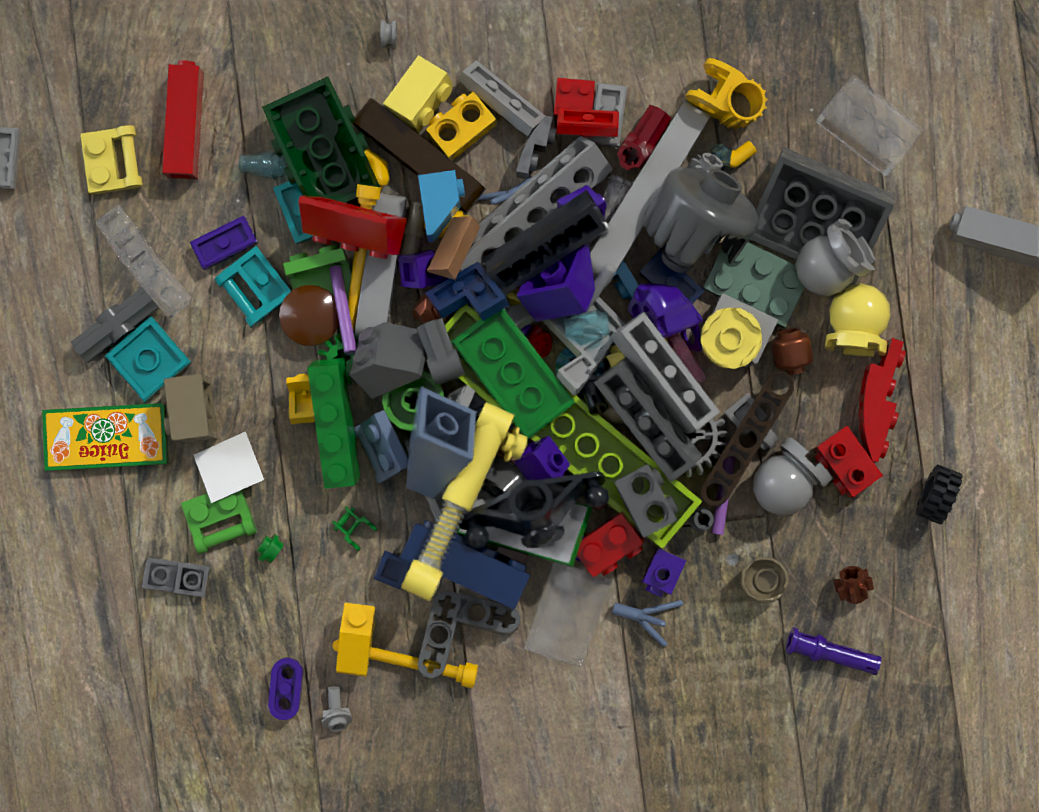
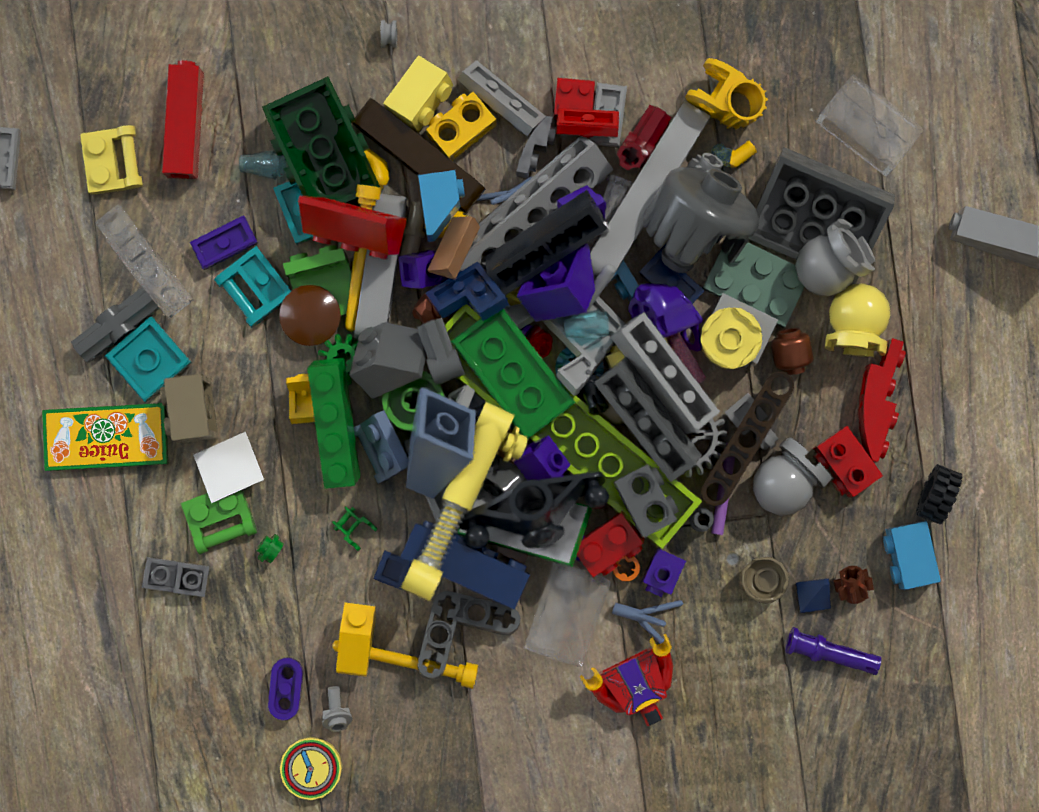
medium lavender bar [329,265,356,355] -> none
none -> tile [280,737,342,800]
none -> torso [580,634,673,726]
none -> orange bush [613,556,640,582]
none -> dark blue slope [795,578,831,613]
none -> dark azure brick [883,521,941,590]

